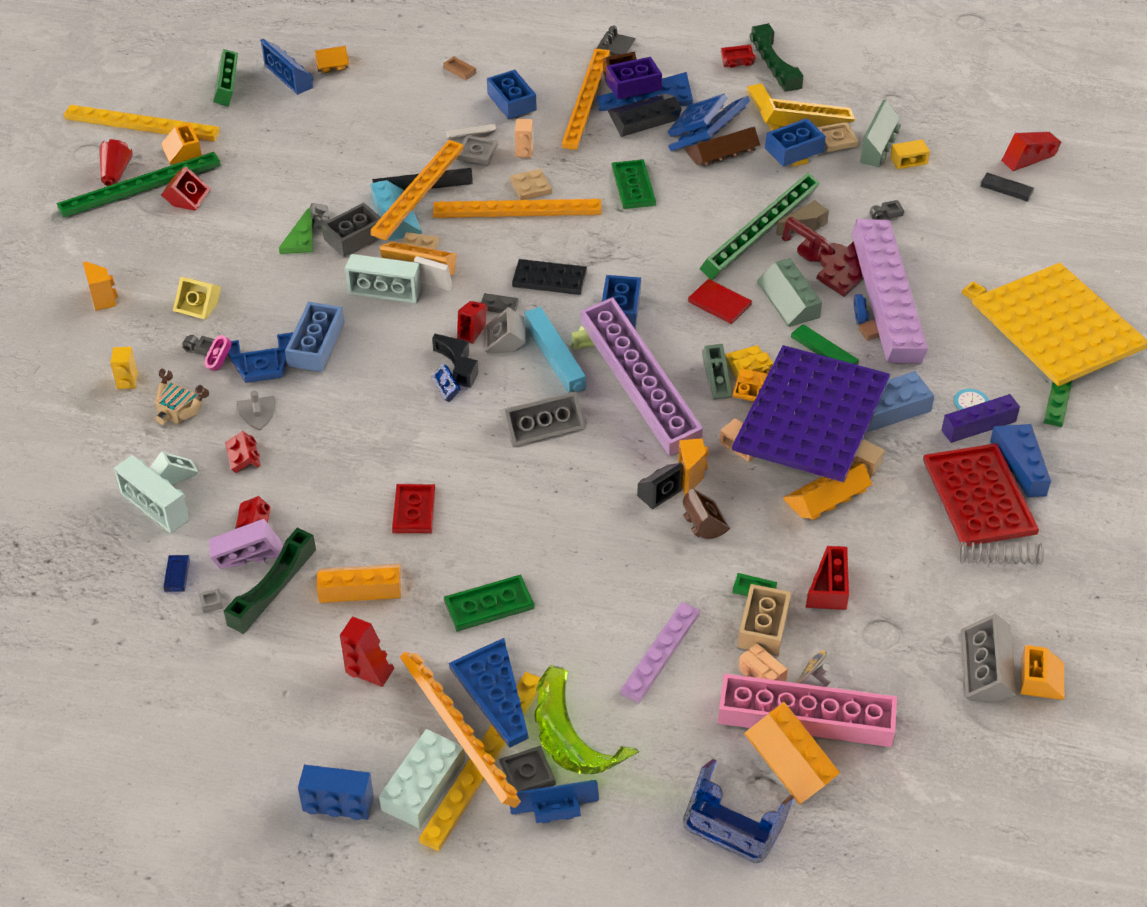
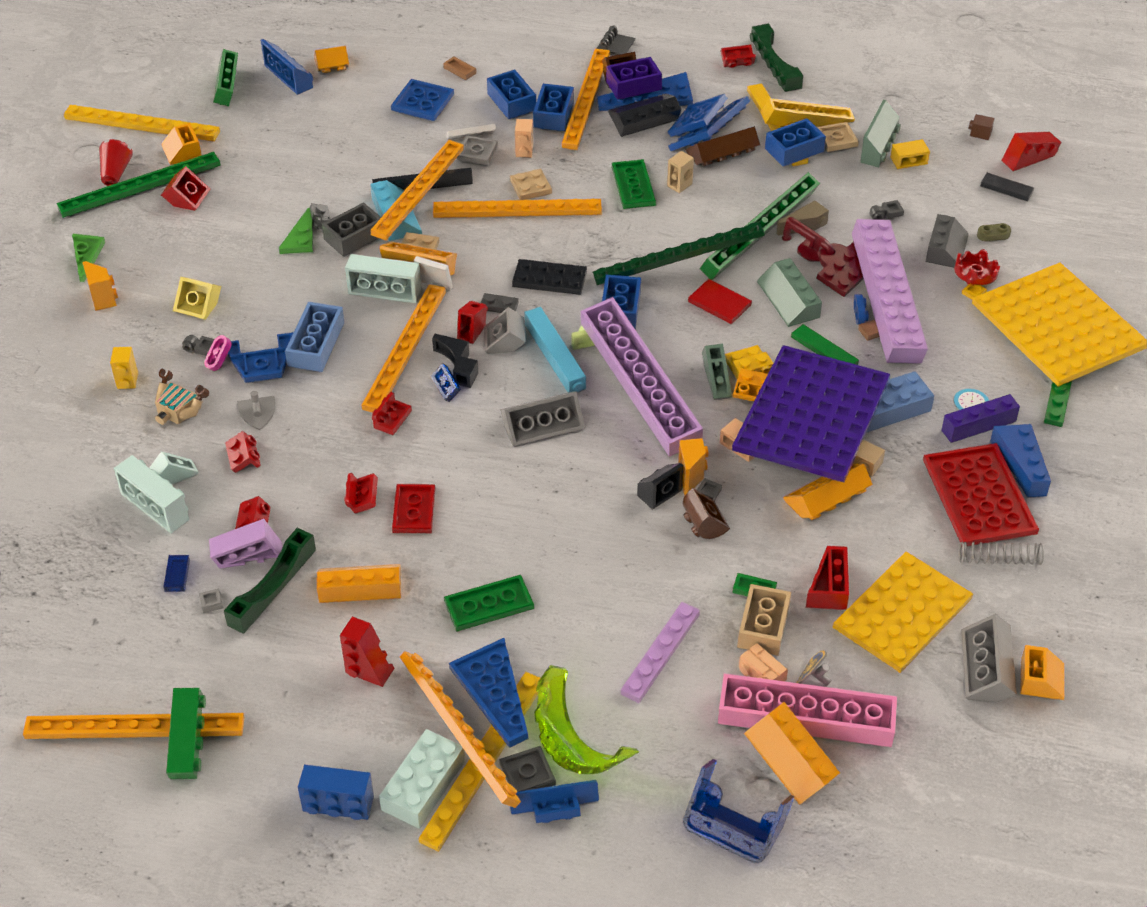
none -> light orange plate [23,713,245,739]
none -> bright green wing [72,234,105,282]
none -> green brick [166,688,206,779]
none -> red bracket [344,473,378,514]
none -> light orange plate [361,284,446,413]
none -> red bracket [372,392,412,435]
none -> blue plate [391,79,454,121]
none -> blue brick [533,83,574,131]
none -> dark green plate [592,222,765,285]
none -> tan brick [667,151,694,193]
none -> dark grey plate [697,478,722,501]
none -> yellow plate [833,551,973,673]
none -> dark grey slope [925,214,969,268]
none -> red plate [954,249,1000,286]
none -> reddish brown brick [968,114,995,140]
none -> olive plate [977,223,1011,242]

